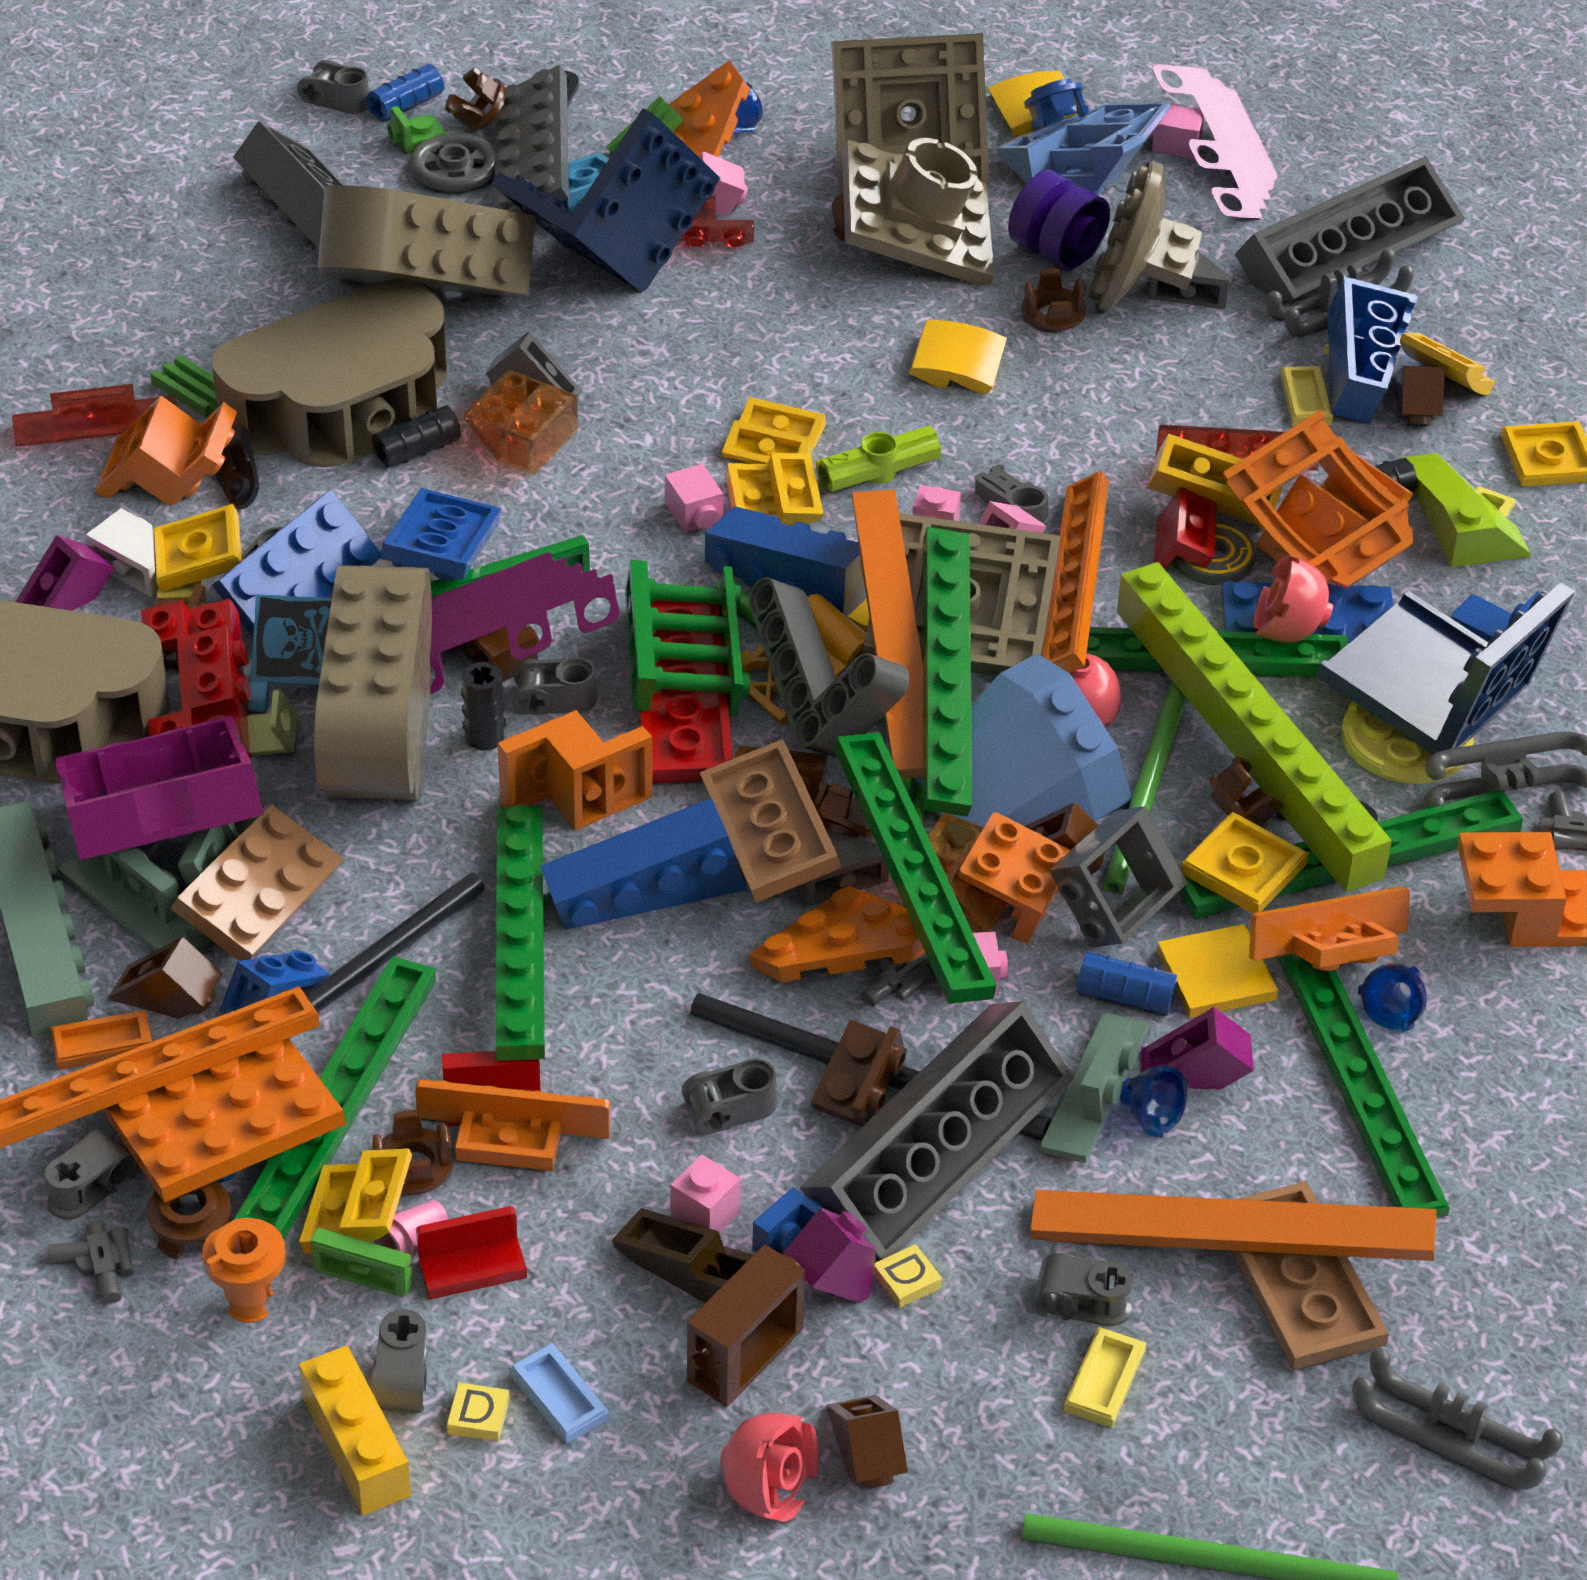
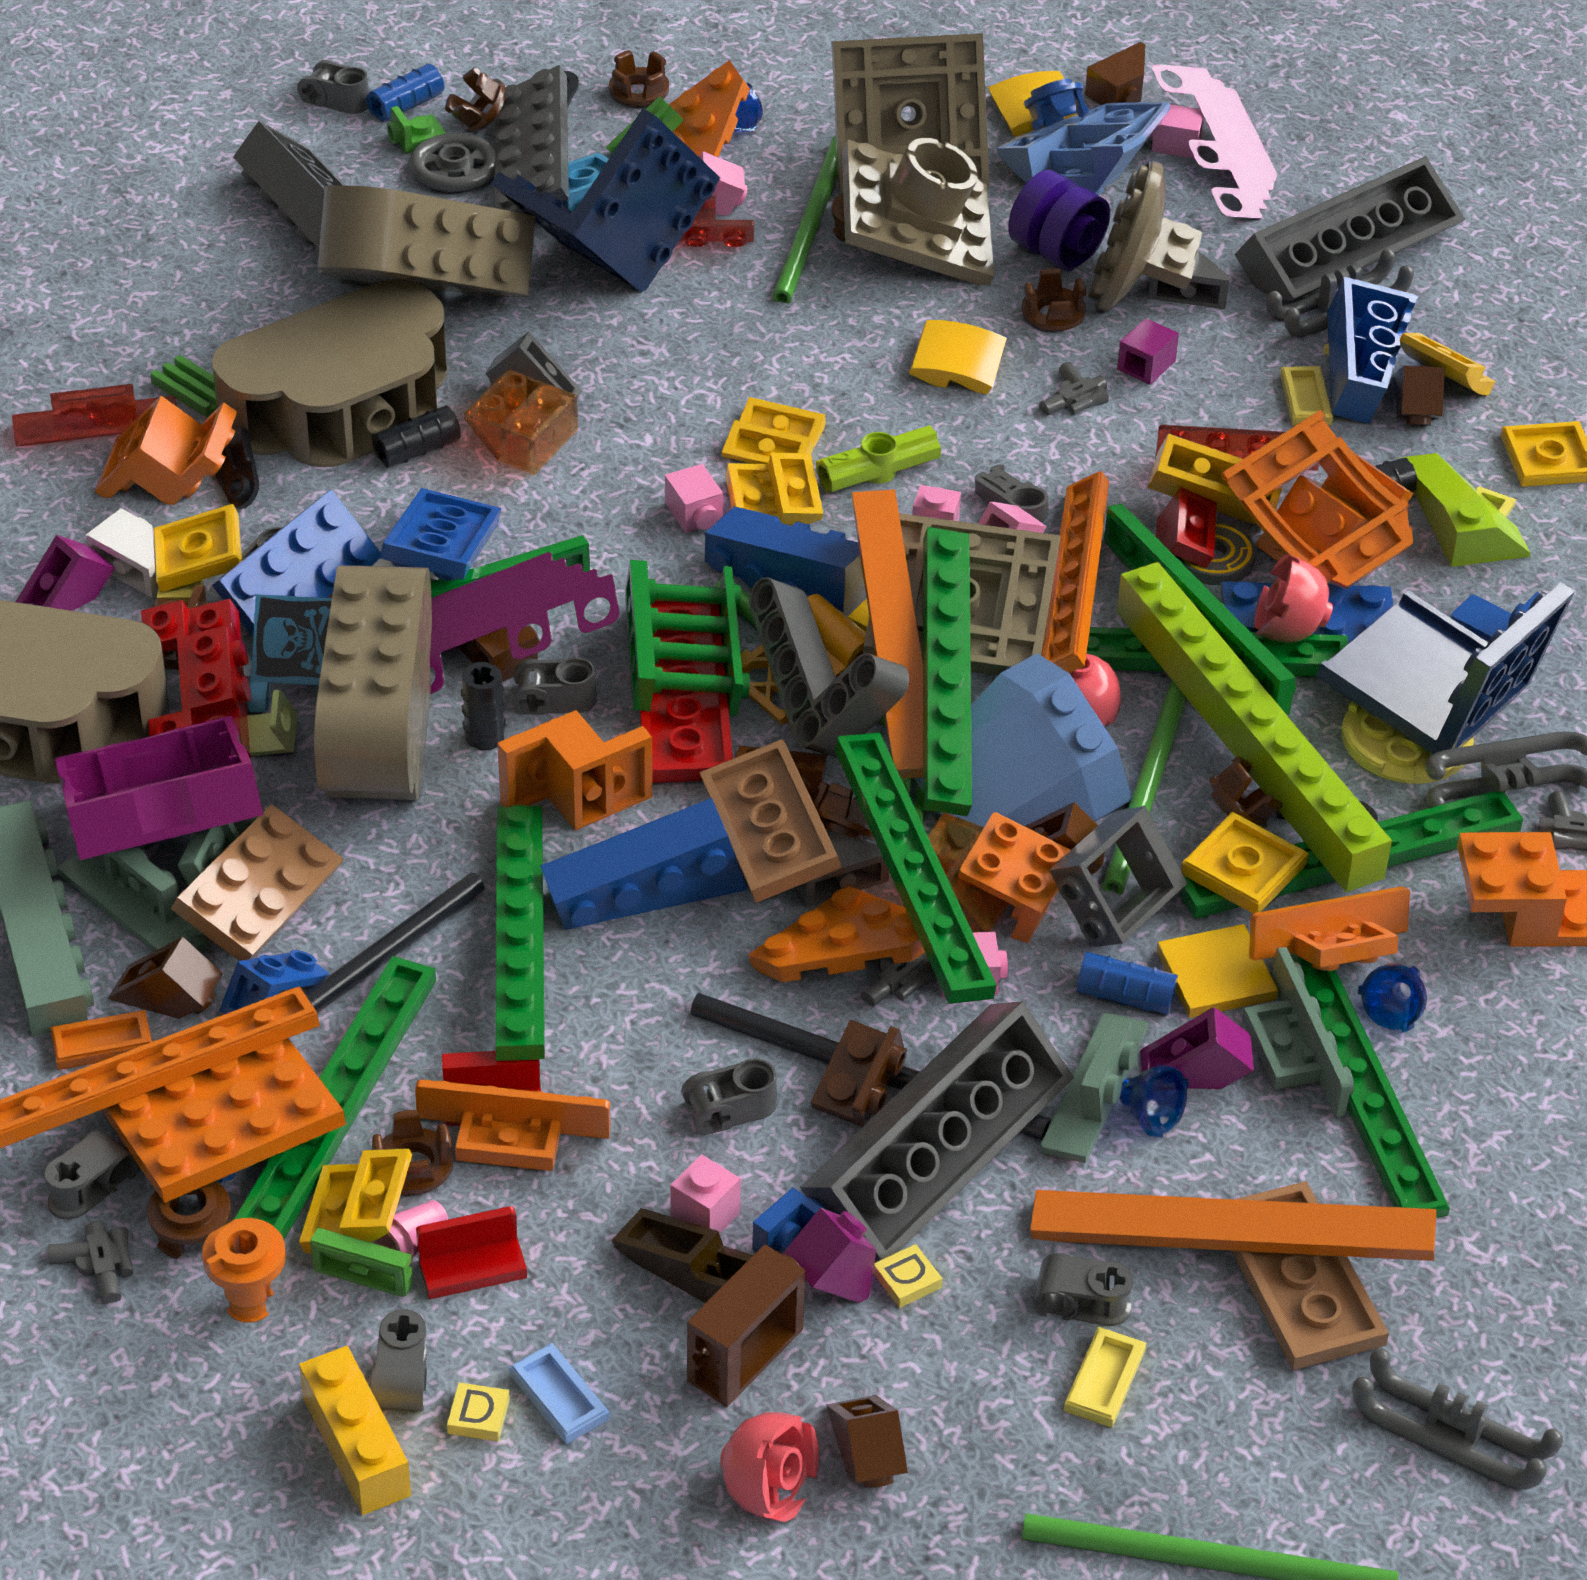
none -> reddish brown piece [609,50,669,106]
none -> bright green piece [772,135,838,303]
none -> dark grey piece [1039,362,1109,415]
none -> reddish brown slope [1085,42,1146,105]
none -> green plate [1104,503,1296,715]
none -> magenta brick [1117,318,1179,385]
none -> sand green bracket [1243,947,1354,1118]

